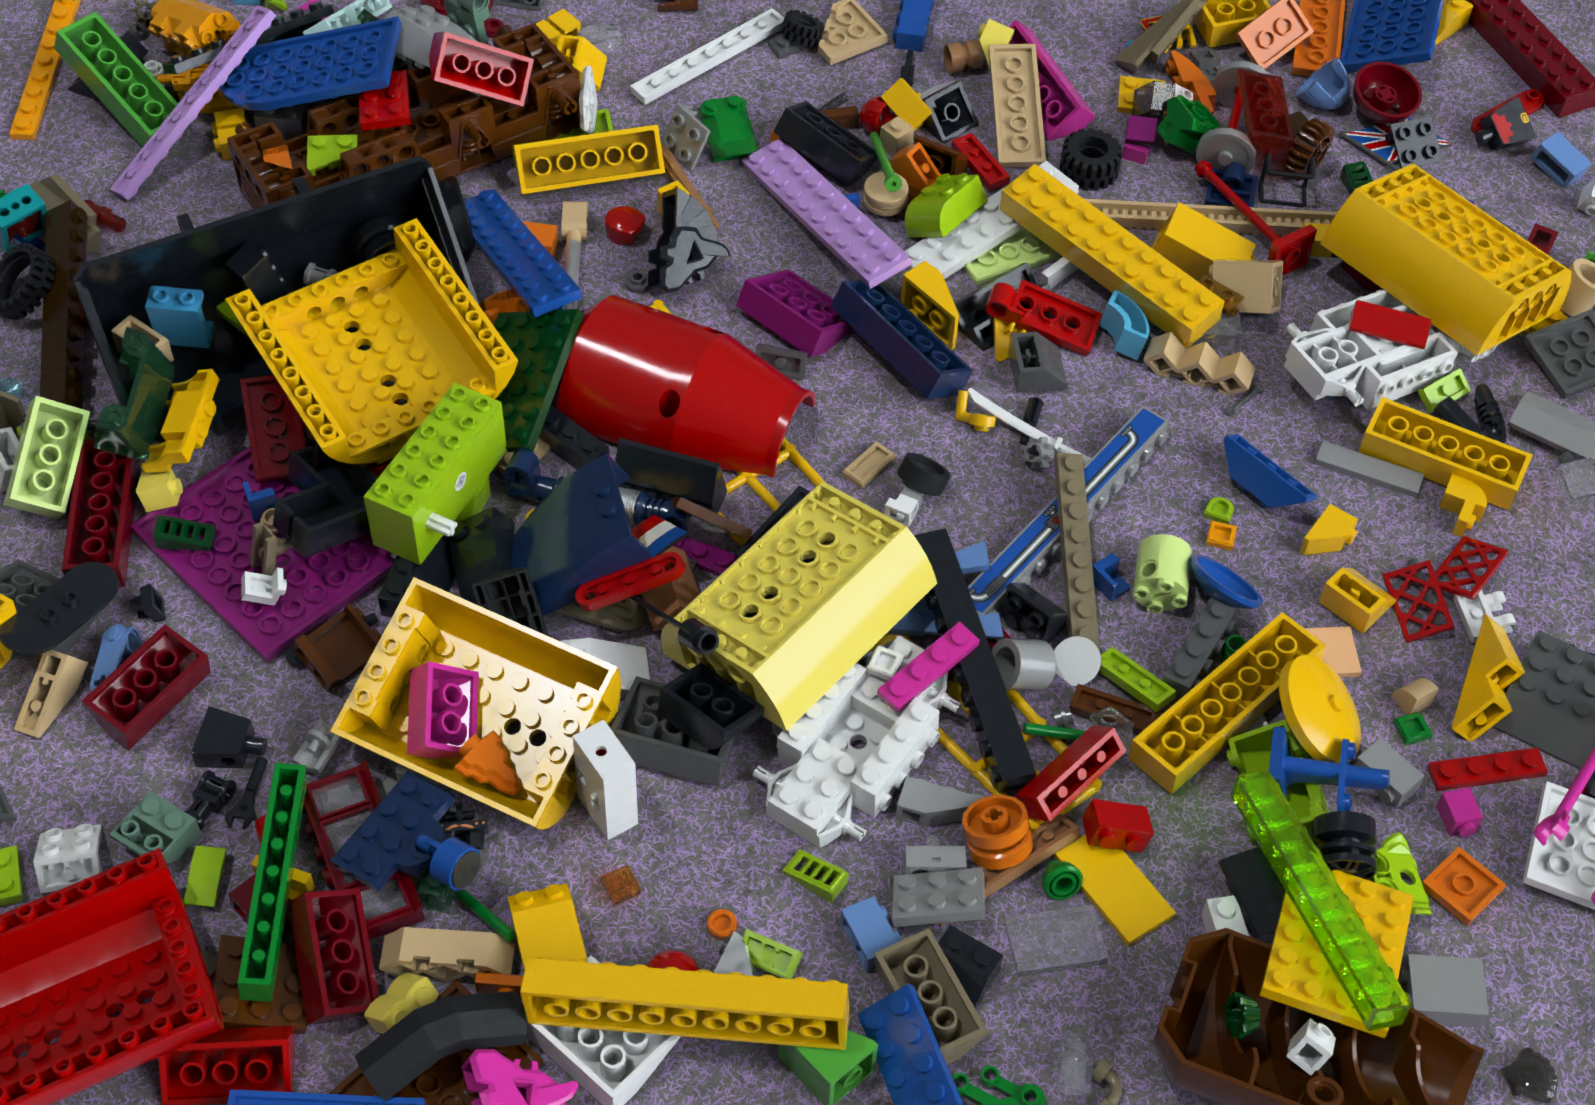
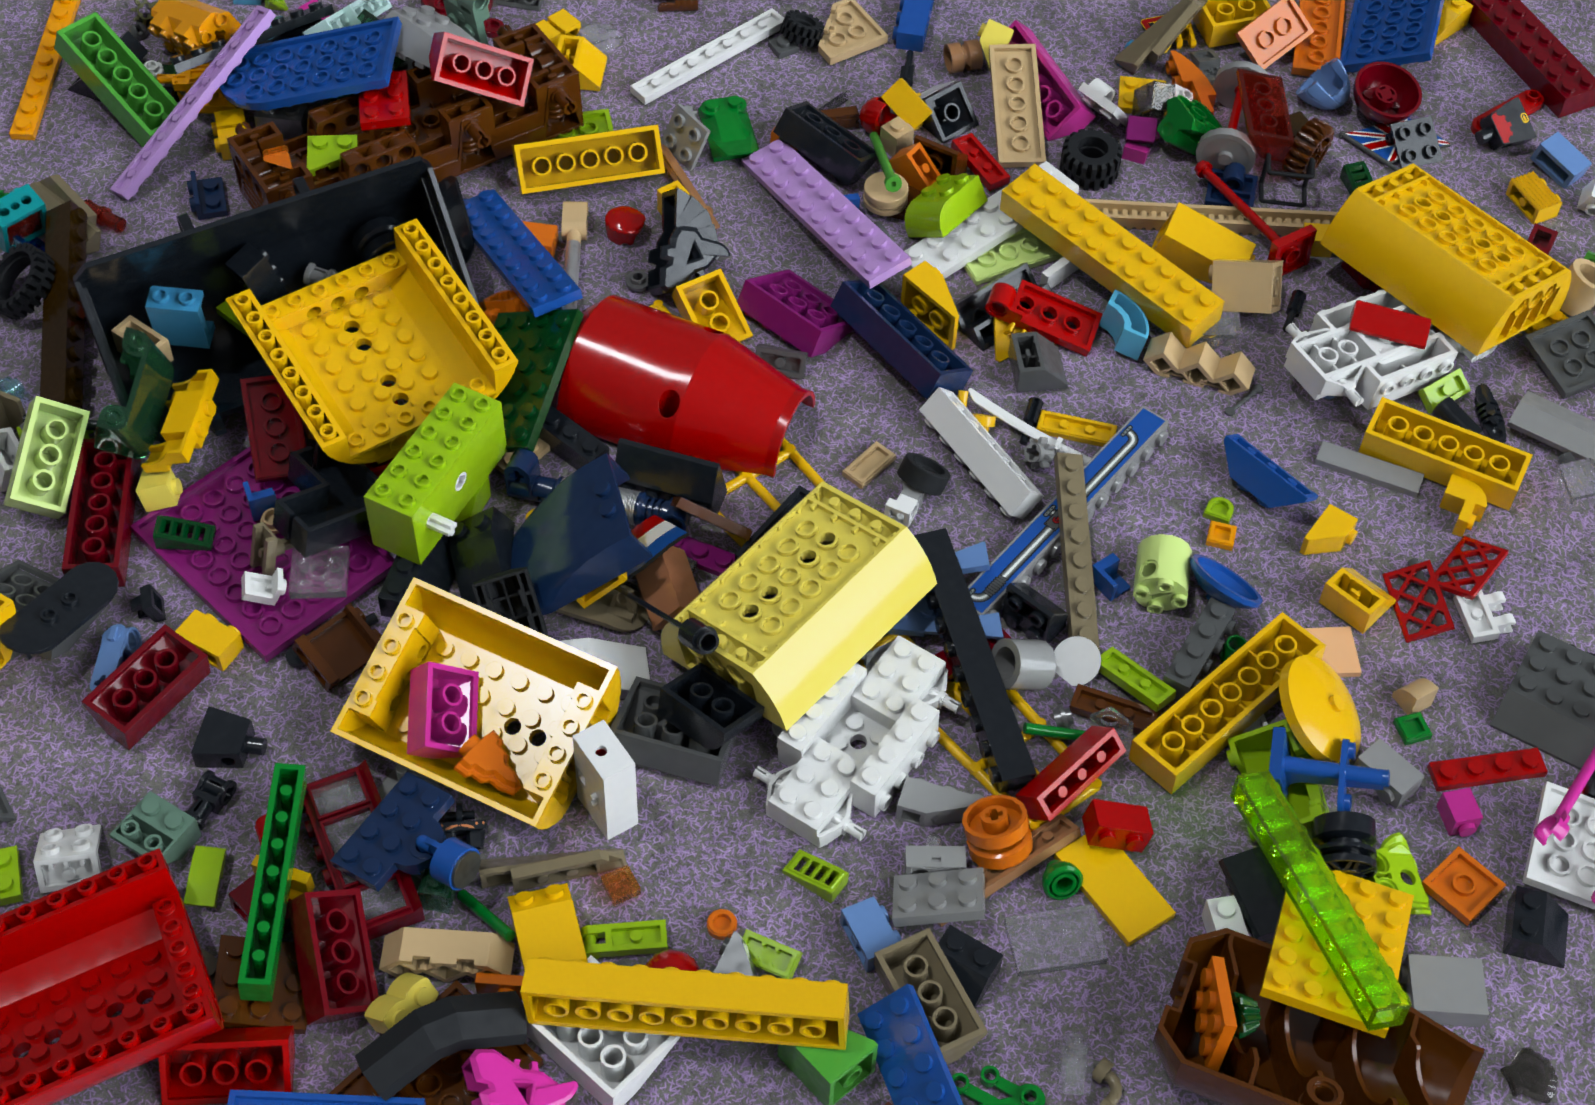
tan slope [14,650,88,738] -> none
black piece [225,757,268,829] -> none
light grey hips [293,719,343,775] -> none
red plate [575,552,685,611] -> none
white tile [579,66,598,134] -> none
white tile [867,645,904,680] -> none
dark pink plate [877,621,980,713] -> none
pearl gold hinge [1197,275,1245,317] -> none
white brick [1286,1018,1336,1075] -> none
yellow slope [1451,614,1525,741] -> none
none -> yellow piece [175,609,244,671]
none -> dark blue bracket [187,171,228,220]
none -> clear plate [289,546,350,599]
none -> dark tan wedge [478,848,627,892]
none -> lime plate [580,919,668,960]
none -> yellow slope [671,268,753,342]
none -> white brick [919,387,1044,519]
none -> yellow tile [1036,409,1118,447]
none -> white plate [1078,78,1128,127]
none -> orange plate [1191,956,1237,1071]
none -> black axle [1282,290,1306,332]
none -> black slope [1503,886,1569,968]
none -> yellow brick [1506,171,1562,225]

